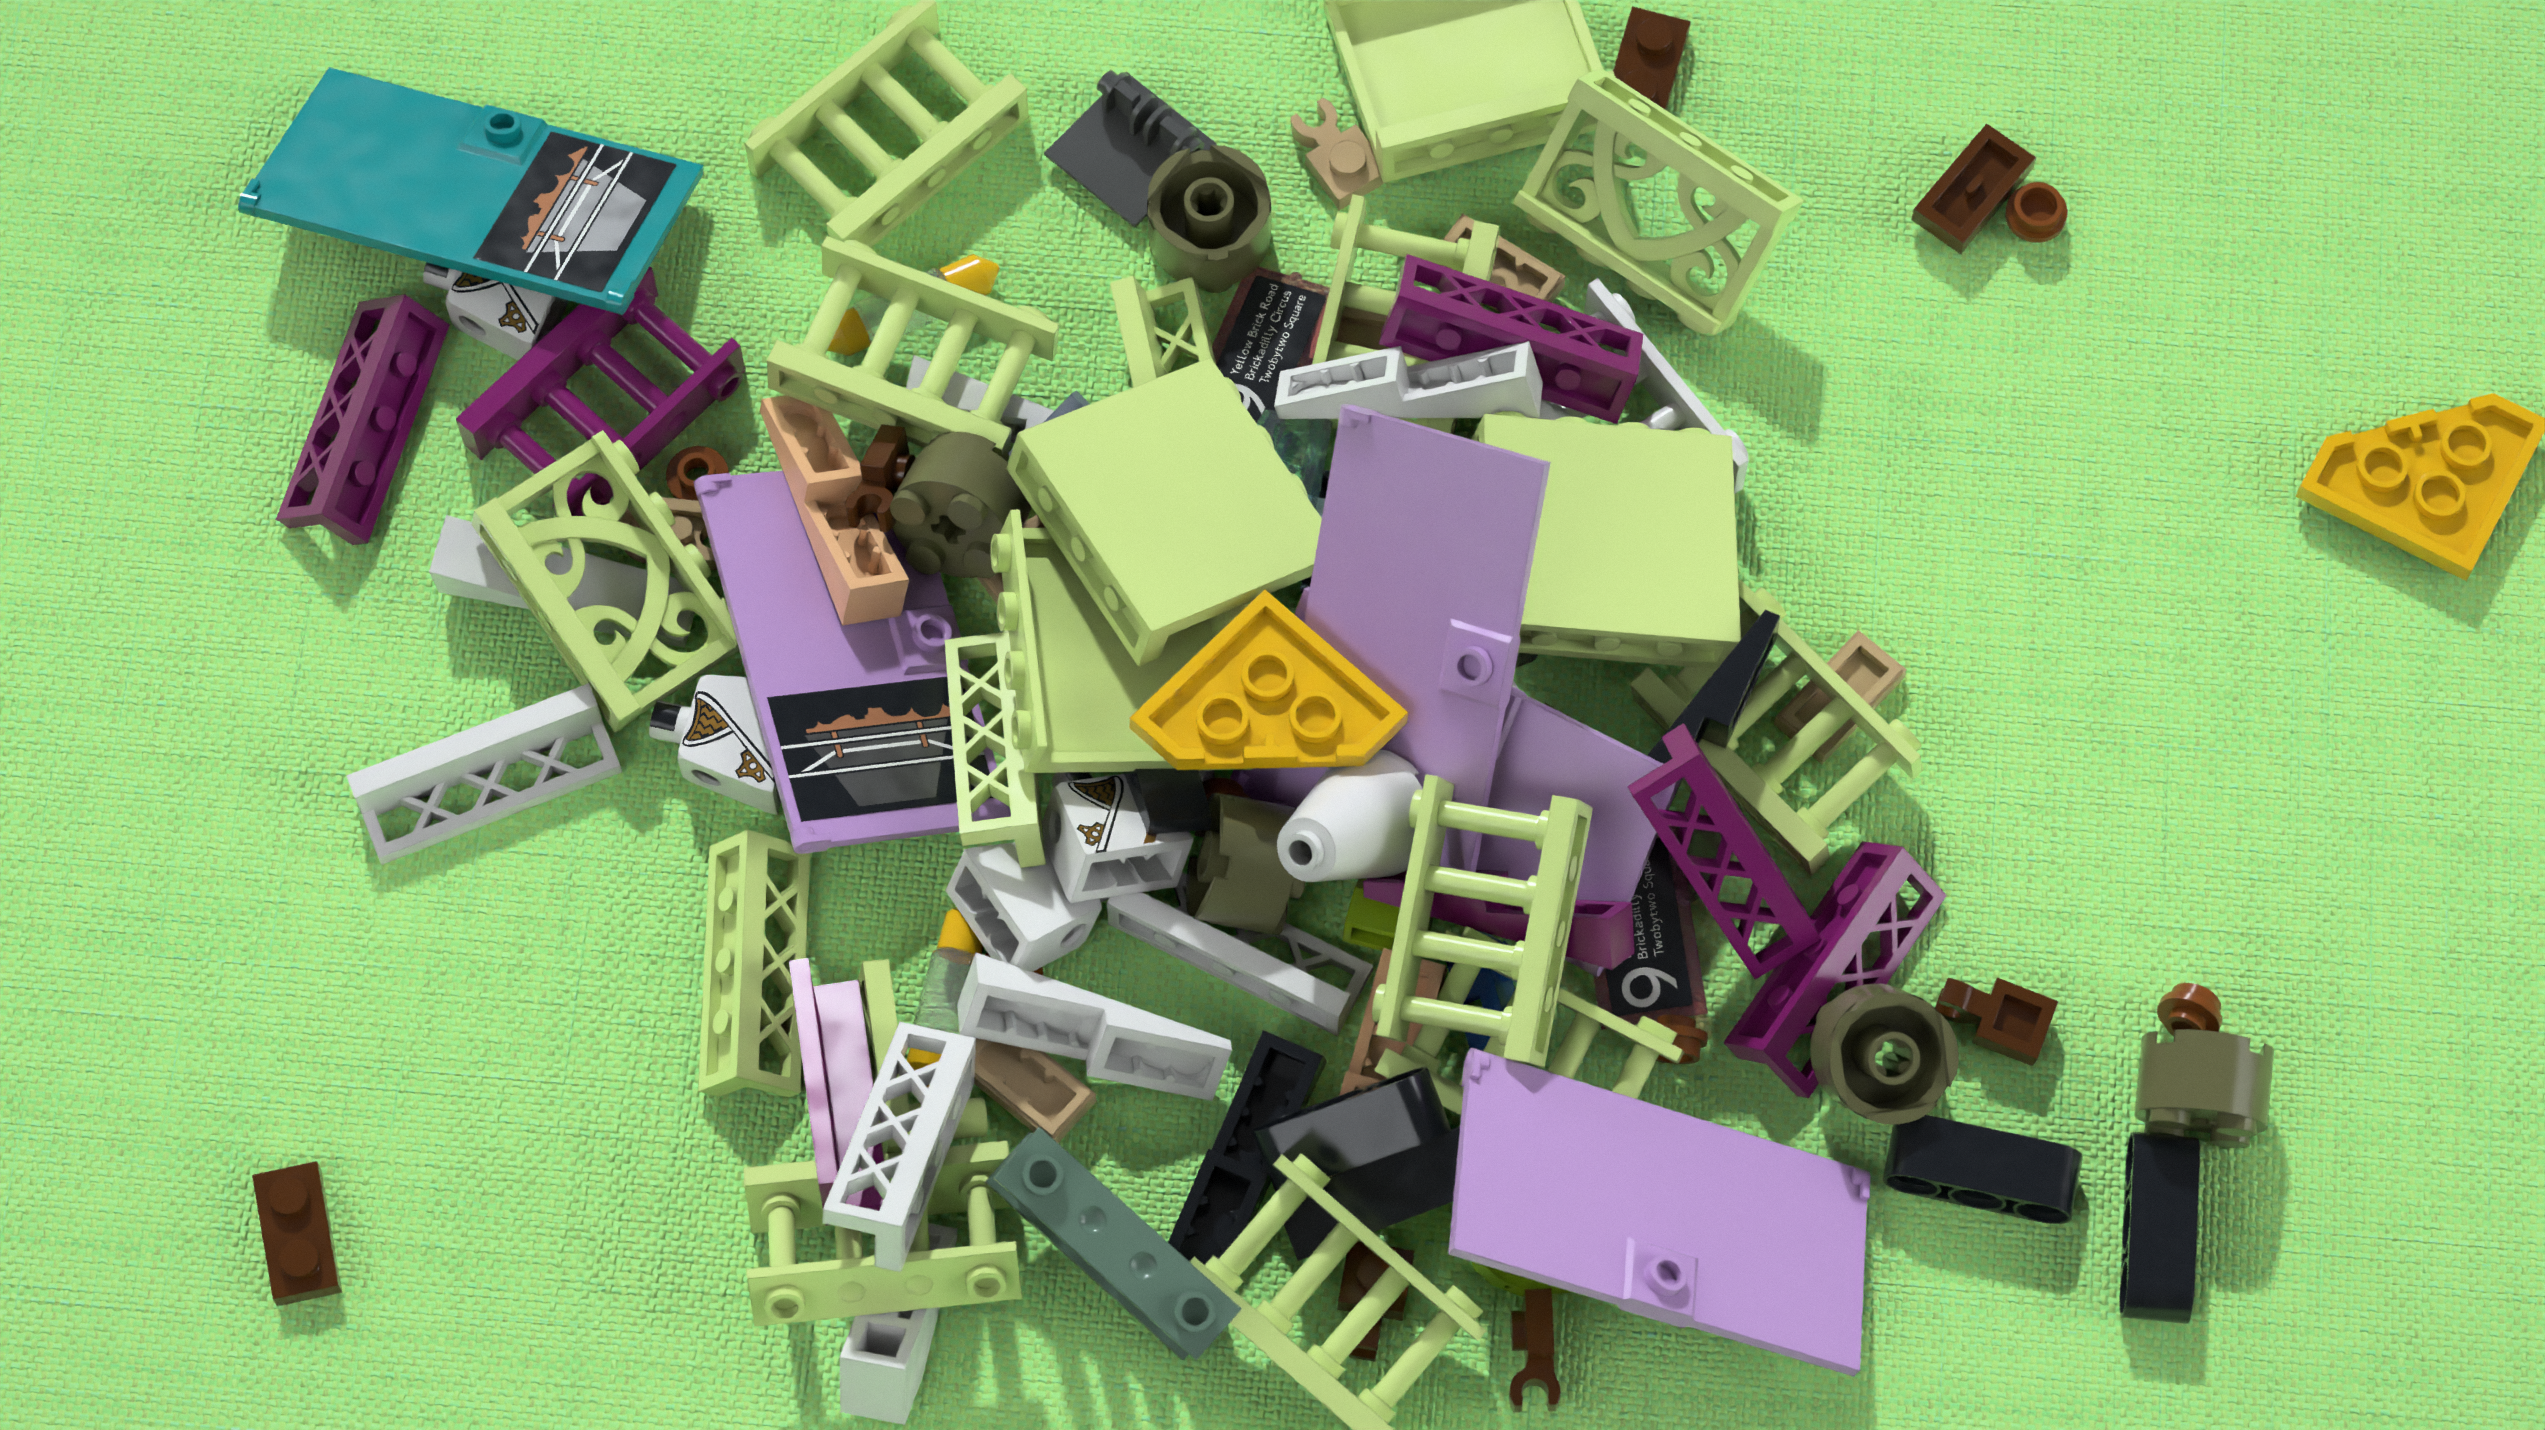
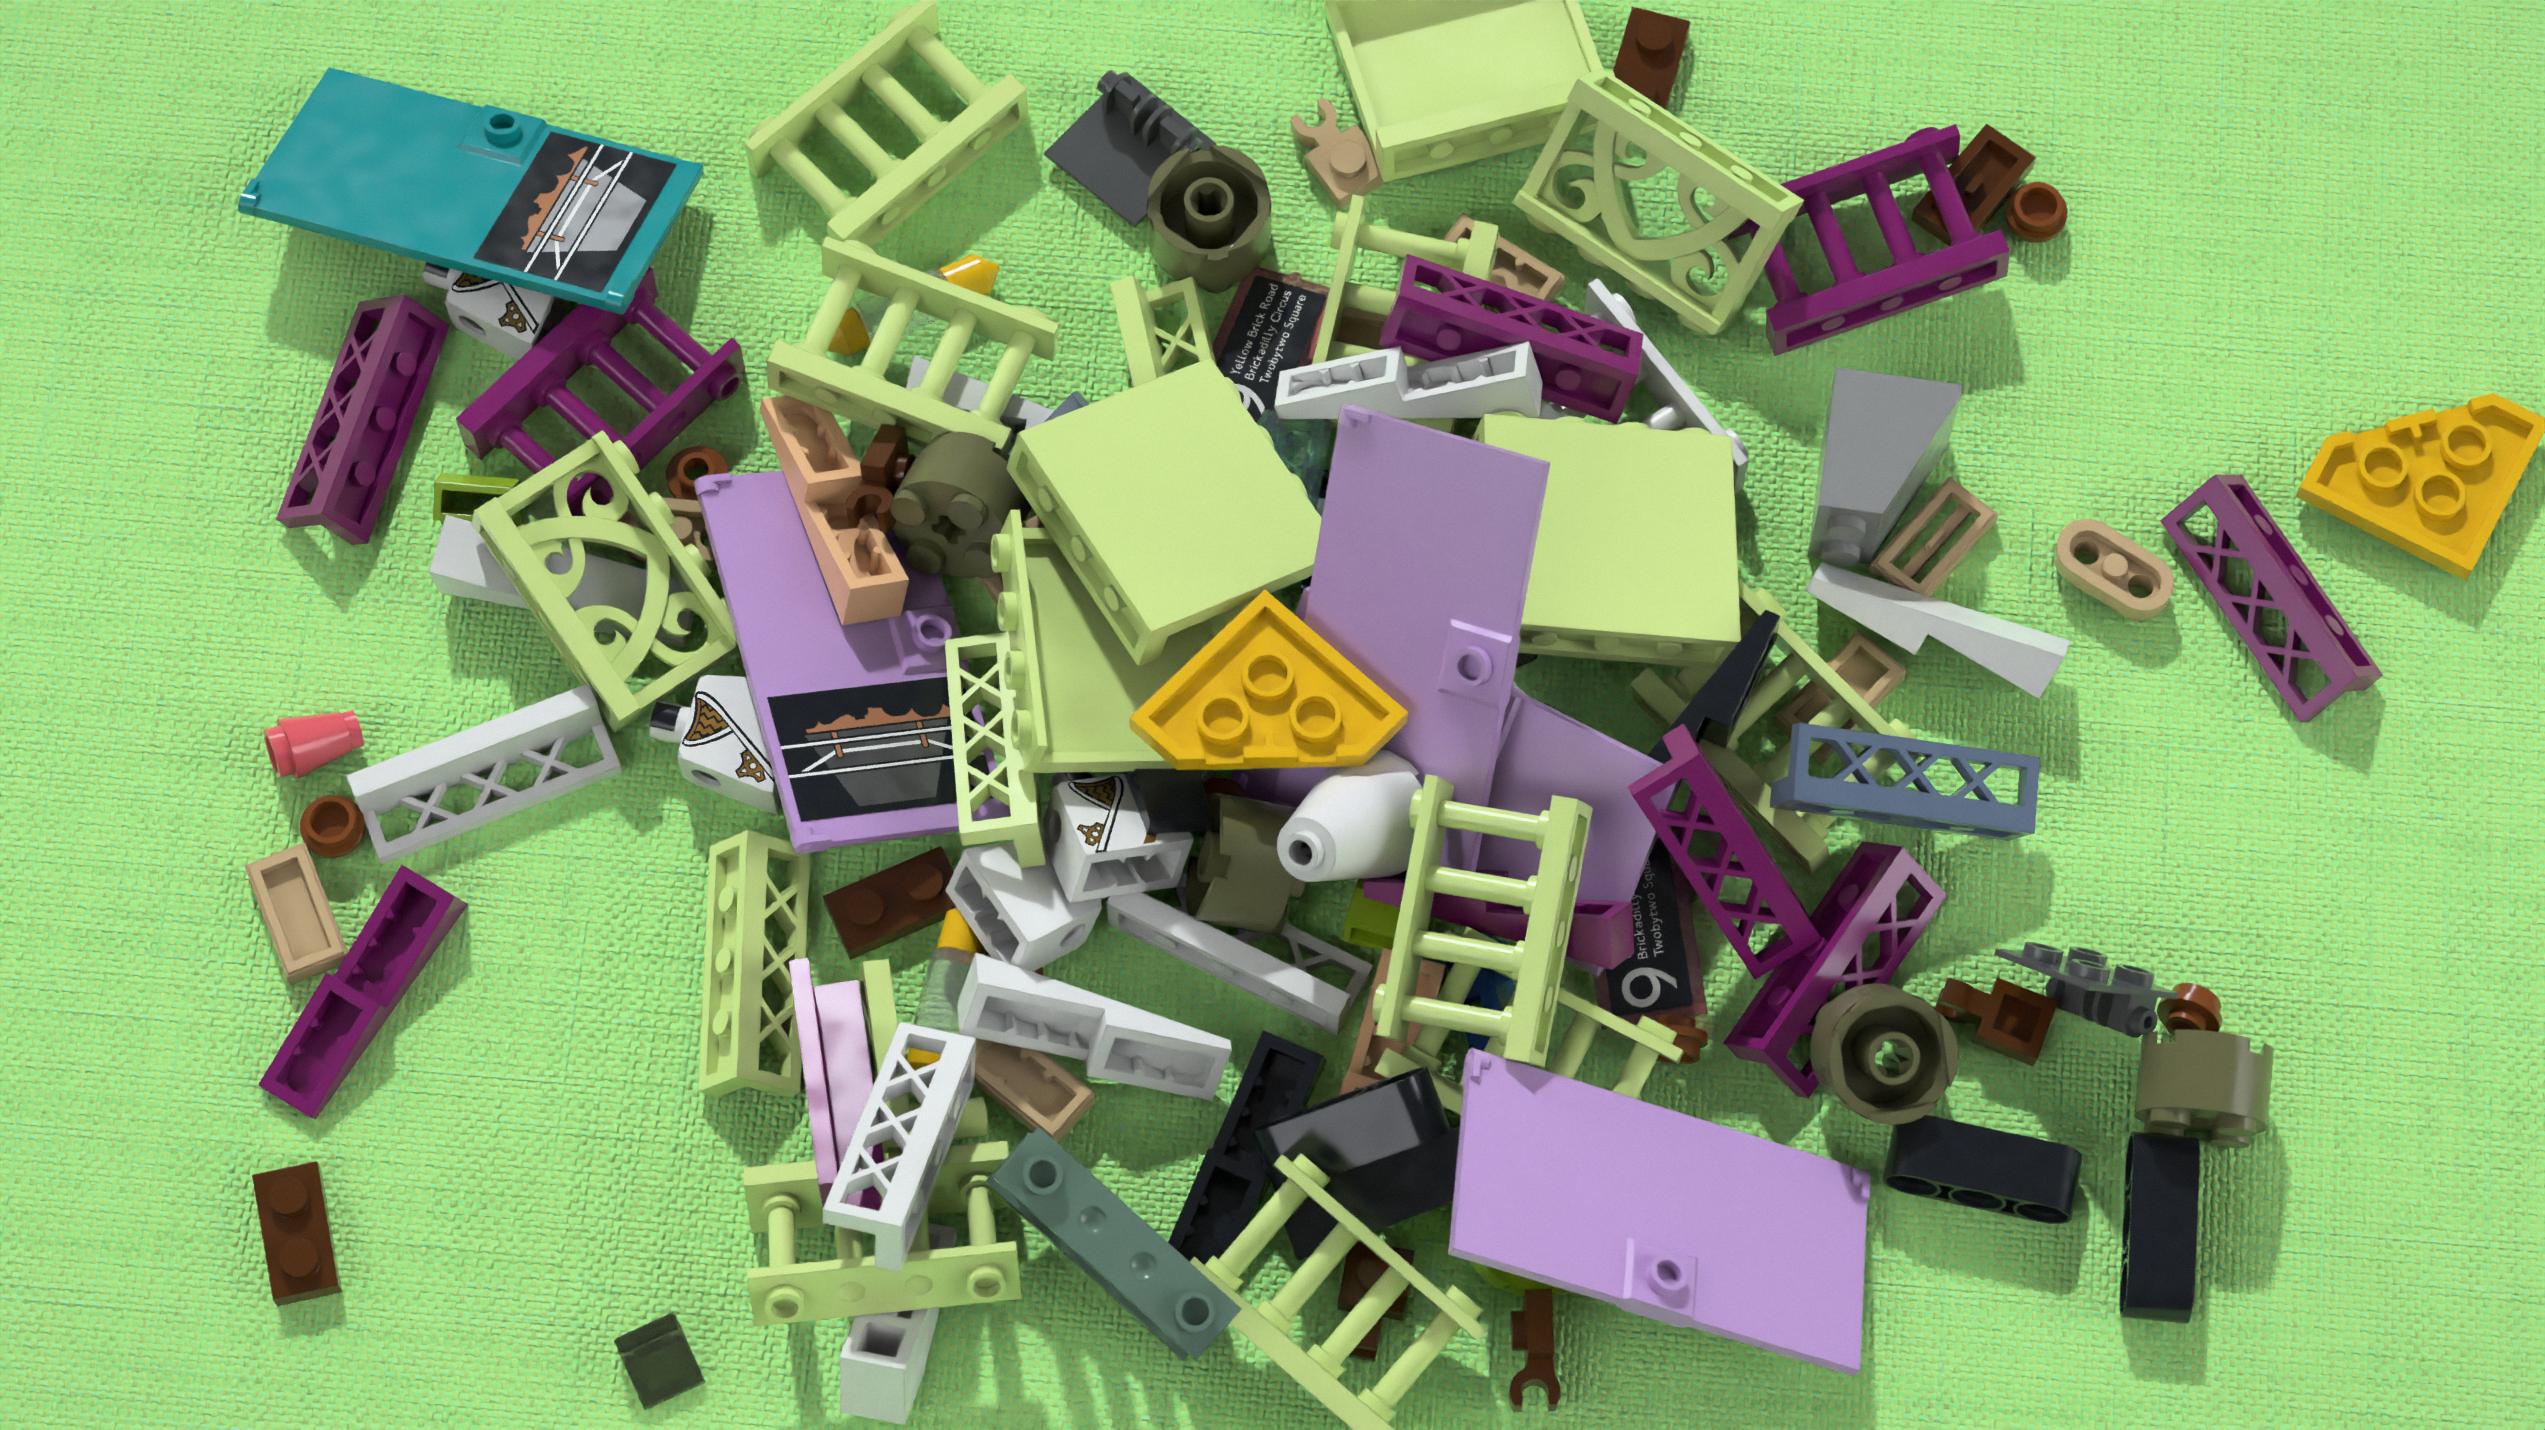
none -> tan tile [244,842,348,985]
none -> magenta slope [258,865,468,1119]
none -> coral cone [263,710,364,780]
none -> dark orange plate [300,795,366,858]
none -> lime piece [433,473,523,527]
none -> clear smoke slope [614,1313,706,1411]
none -> reddish brown plate [823,846,956,960]
none -> magenta fence [1726,124,2010,356]
none -> sand blue fence [1770,723,2040,841]
none -> white slope [1805,563,2071,699]
none -> light grey slope [1807,367,1963,567]
none -> tan tile [1869,477,1999,597]
none -> dark grey hinge [1994,942,2178,1038]
none -> tan plate [2054,519,2174,620]
none -> magenta fence [2160,474,2384,723]

